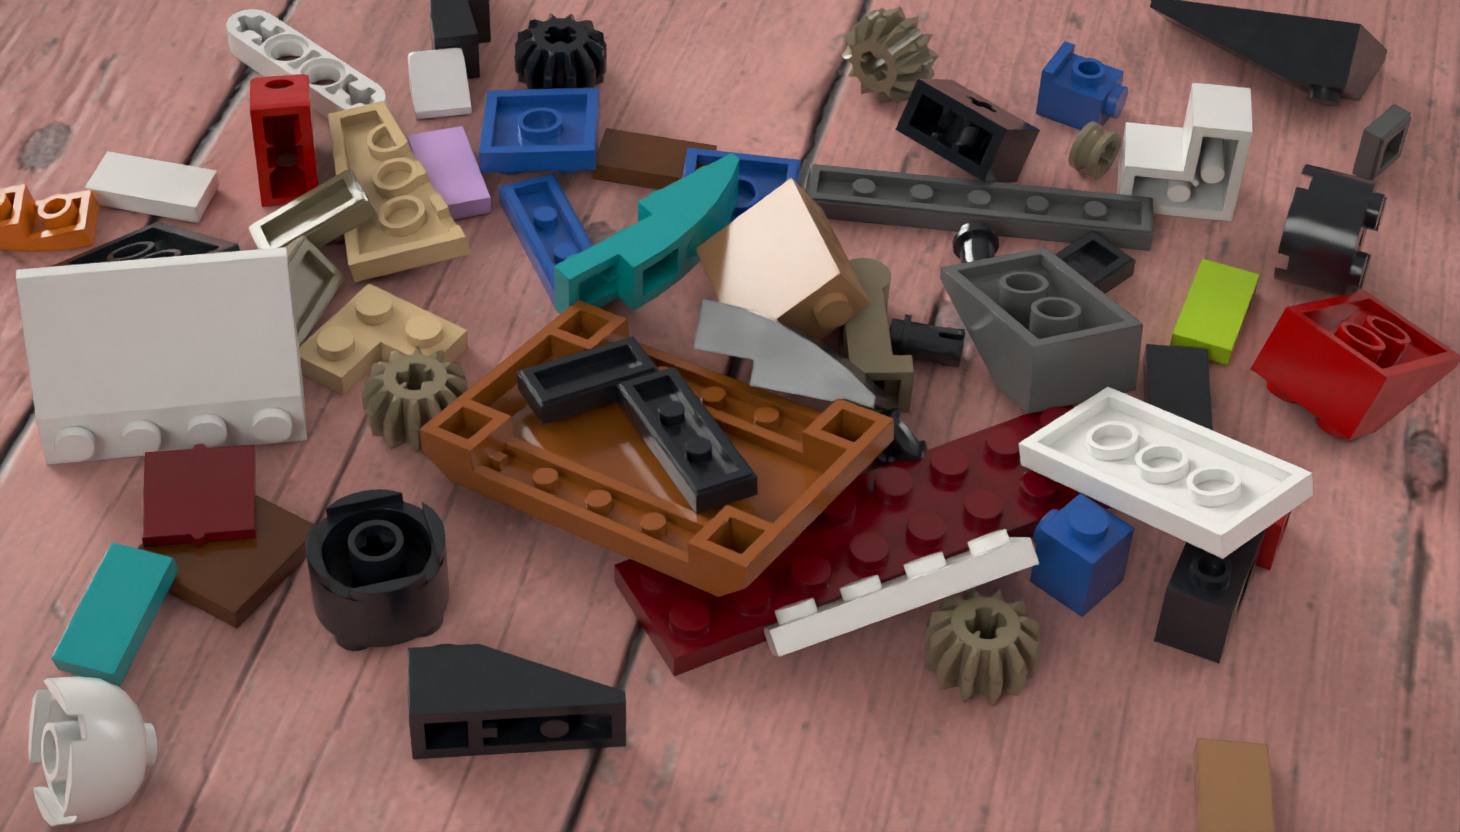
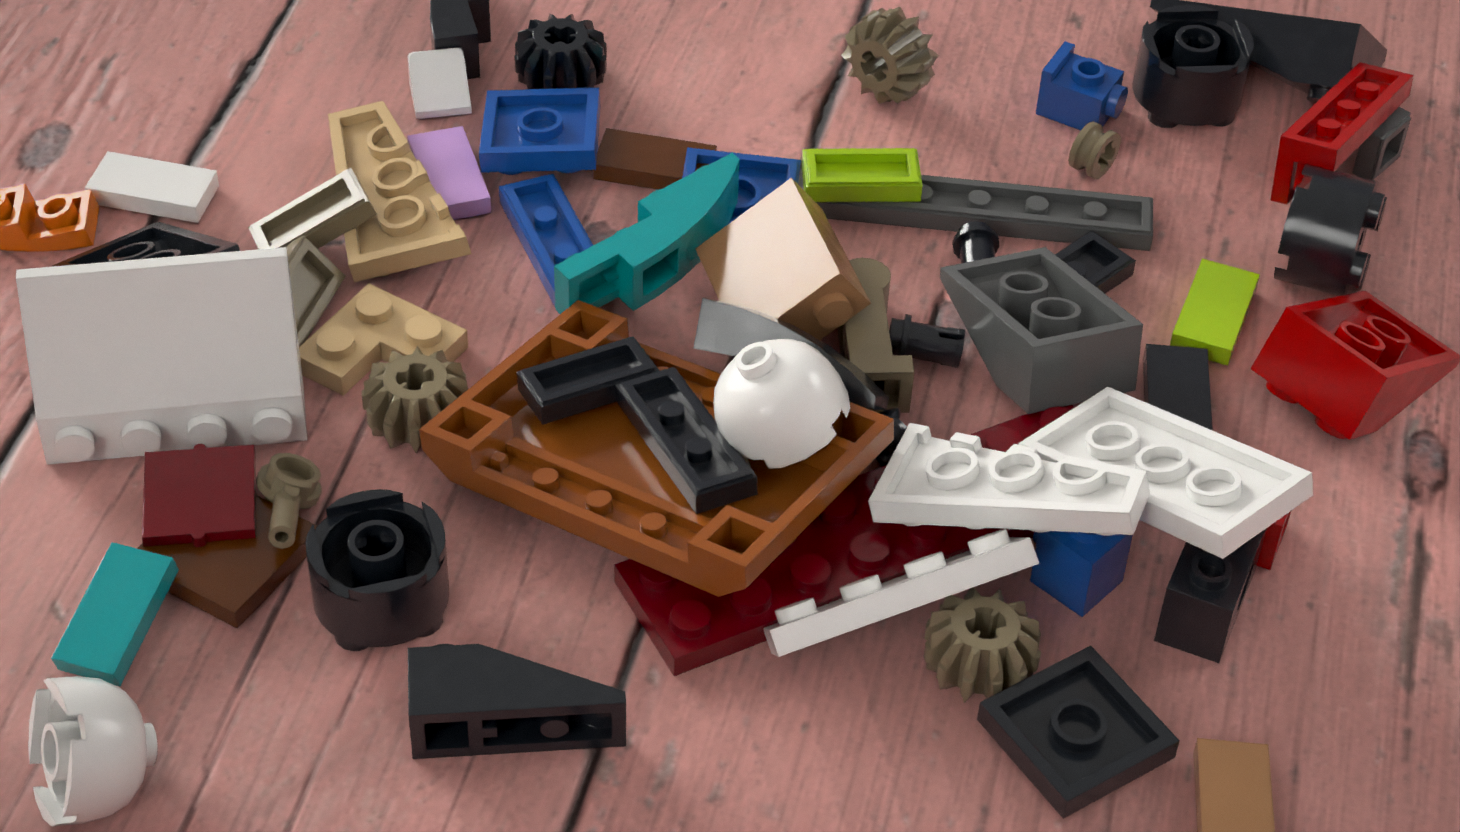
white beam [226,9,387,120] -> none
red torso [250,74,319,207] -> none
black brick [895,78,1040,182] -> none
white brick [1117,83,1253,221] -> none
none -> dark tan plate [256,453,322,549]
none -> white cylinder [713,339,850,469]
none -> lime tile [801,148,923,202]
none -> white wing [868,423,1150,536]
none -> black plate [977,645,1180,819]
none -> black brick [1132,5,1254,128]
none -> red fence [1270,62,1414,205]

